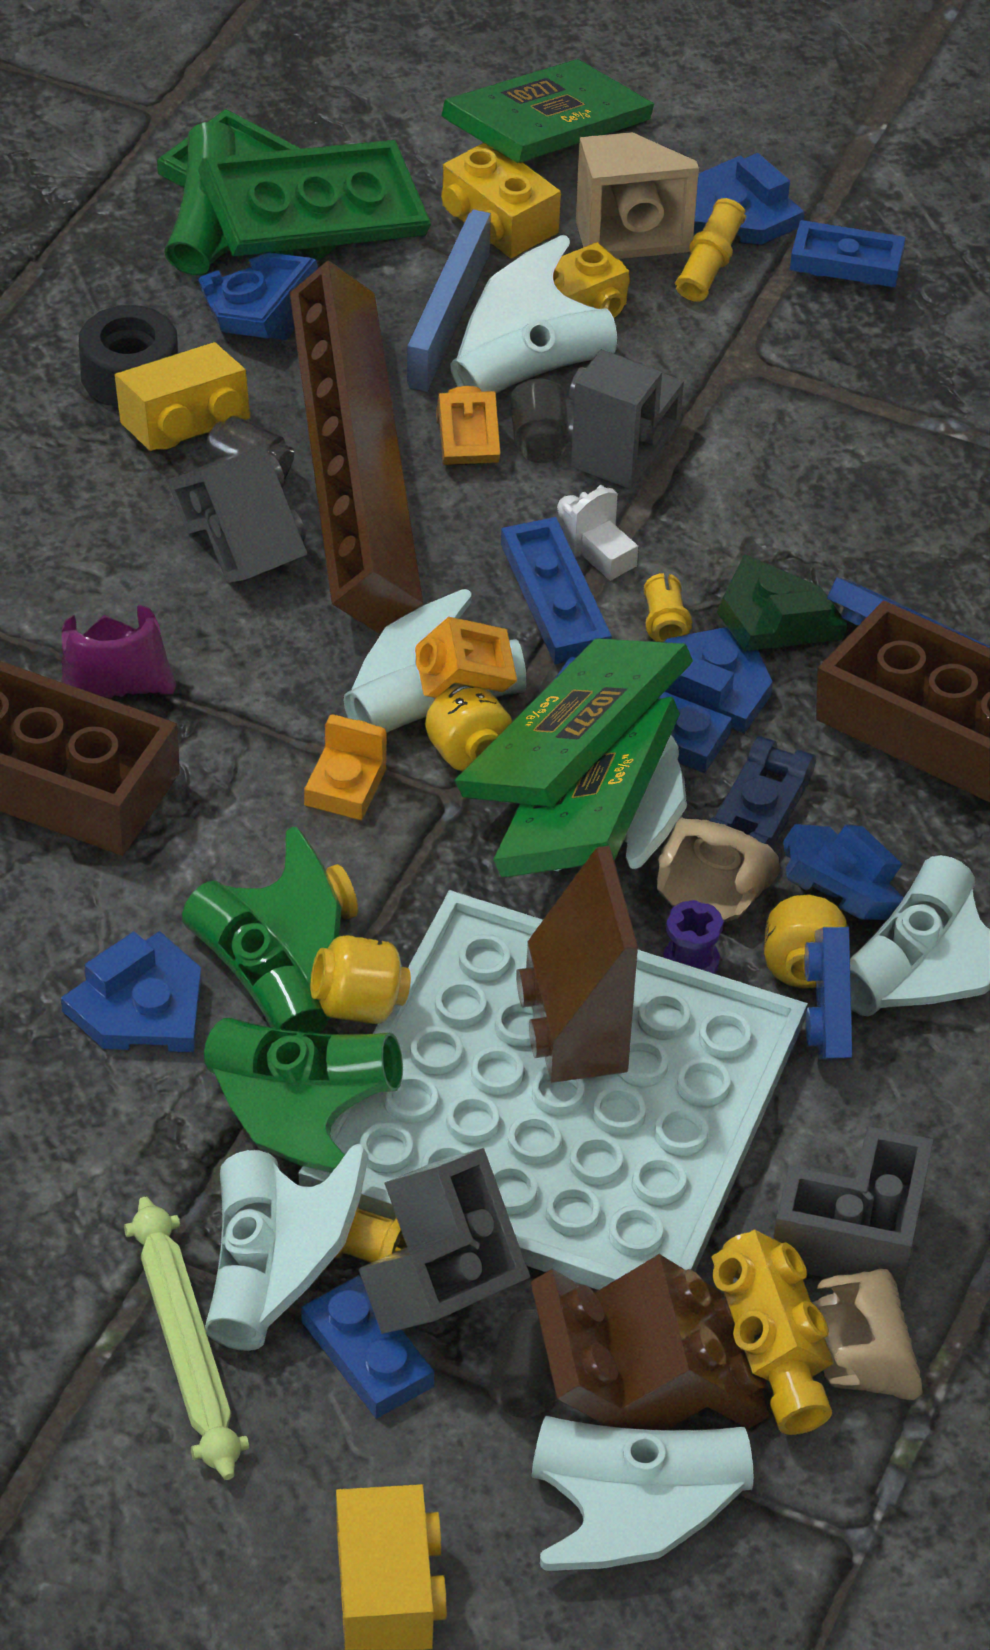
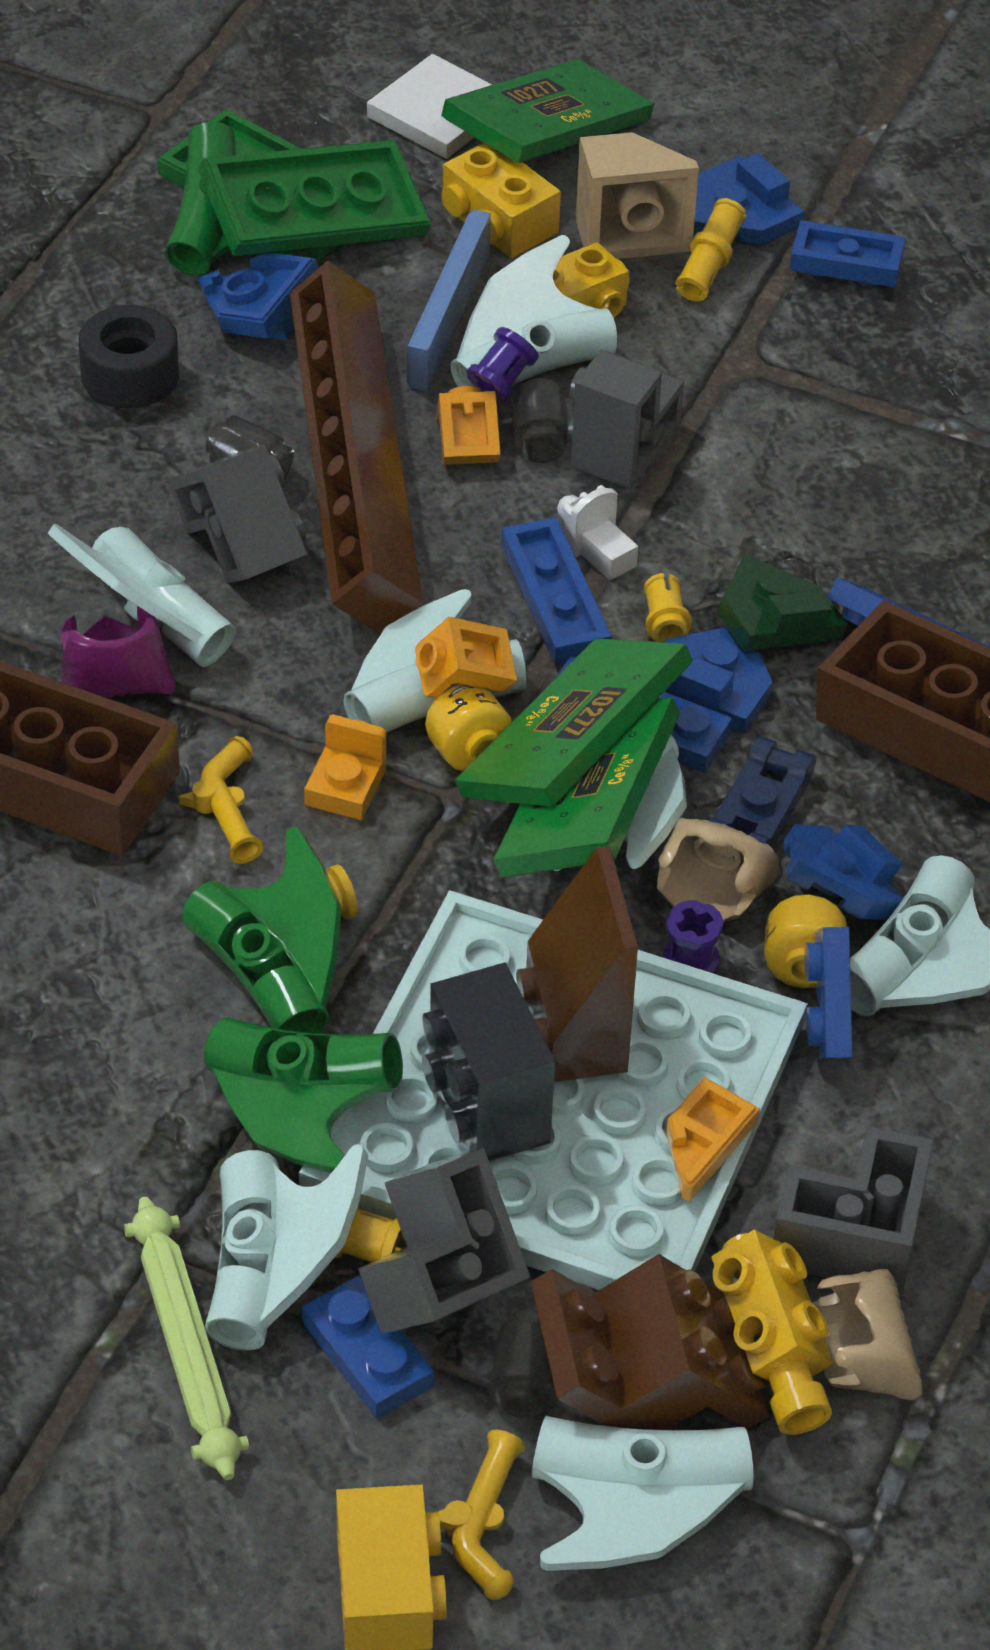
blue plate [61,931,202,1052] -> none
yellow brick [115,342,250,451] -> none
yellow head [310,935,411,1024] -> none
none -> light aqua pin [48,524,236,667]
none -> yellow piece [178,736,264,864]
none -> white tile [367,54,492,159]
none -> black brick [422,962,555,1161]
none -> yellow piece [438,1430,526,1600]
none -> dark purple bush [466,327,539,403]
none -> light orange tile [666,1077,760,1202]

